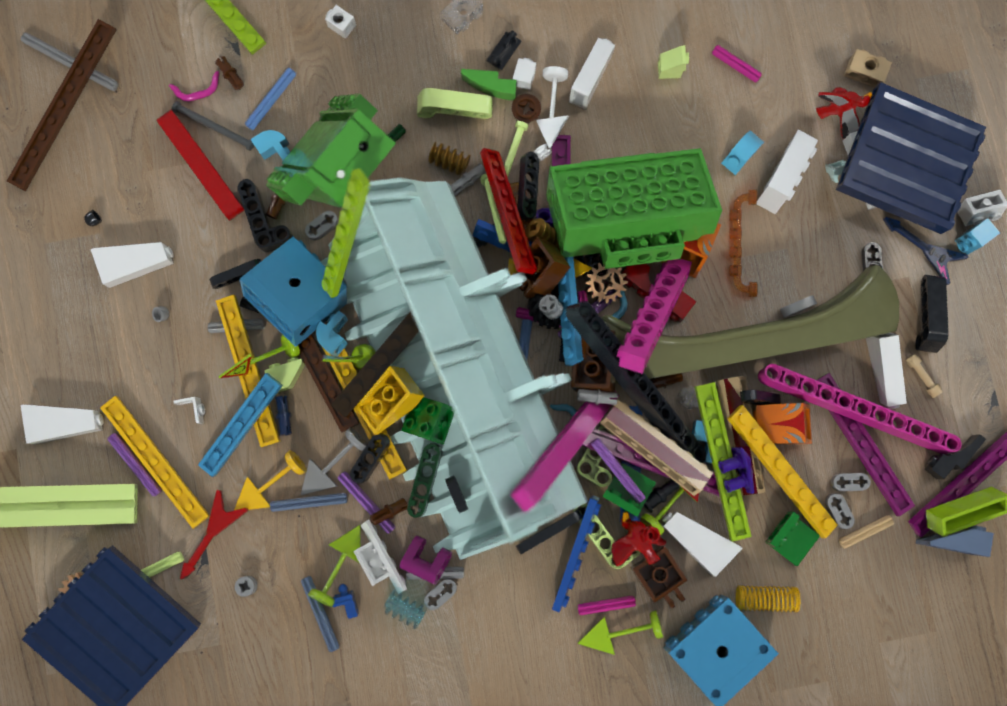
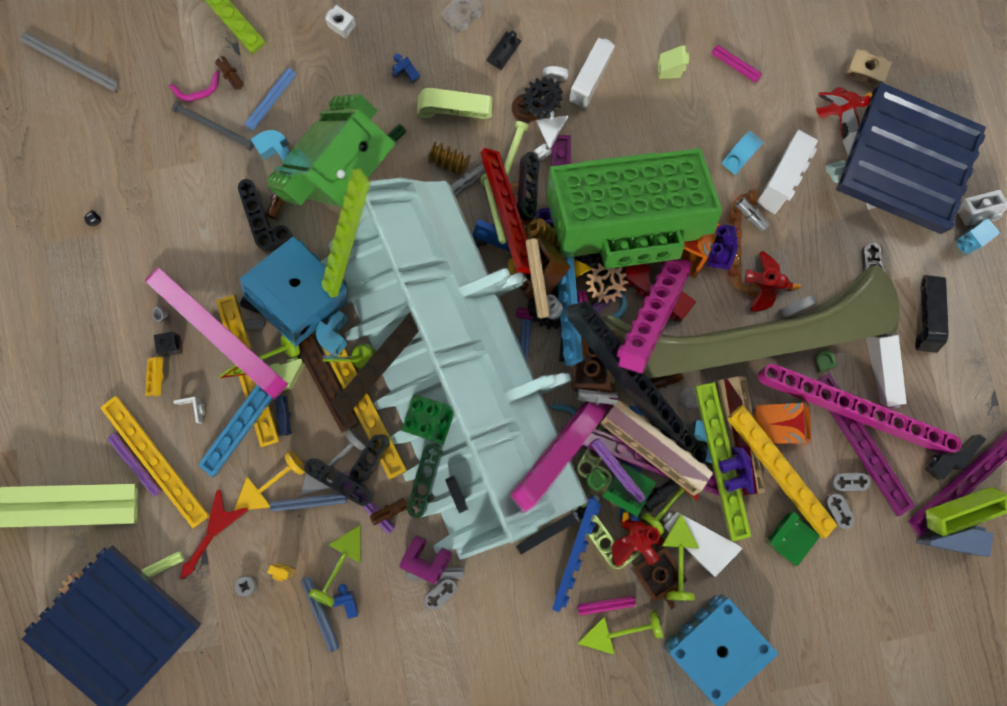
reddish brown plate [7,19,117,191] -> none
white slope [21,405,104,444] -> none
white slope [91,242,174,288] -> none
red beam [156,109,245,221] -> none
black beam [209,259,261,289] -> none
light grey beam [305,211,338,241] -> none
white bracket [353,520,407,594] -> none
yellow slope [355,366,425,435] -> none
clear light blue piece [383,589,427,629] -> none
bright green slope [461,69,517,101] -> none
white brick [513,58,536,90] -> none
yellow piece [736,585,801,613] -> none
black beam [740,390,781,405] -> none
tan axle [838,515,894,549] -> none
dark blue piece [883,217,968,285] -> none
tan bar [906,353,943,398] -> none
none -> beam [145,267,288,399]
none -> yellow plate [145,357,164,397]
none -> black brick [154,332,182,357]
none -> yellow plate [267,563,297,581]
none -> black beam [304,458,374,506]
none -> blue piece [391,53,420,83]
none -> black gear [522,77,564,119]
none -> tan axle [526,238,549,318]
none -> bright green tile [586,467,610,491]
none -> lime piece [662,513,699,601]
none -> dark purple connector [707,225,738,270]
none -> light grey pin [735,197,769,232]
none -> red animal [744,251,801,312]
none -> bright green tile [814,350,838,373]

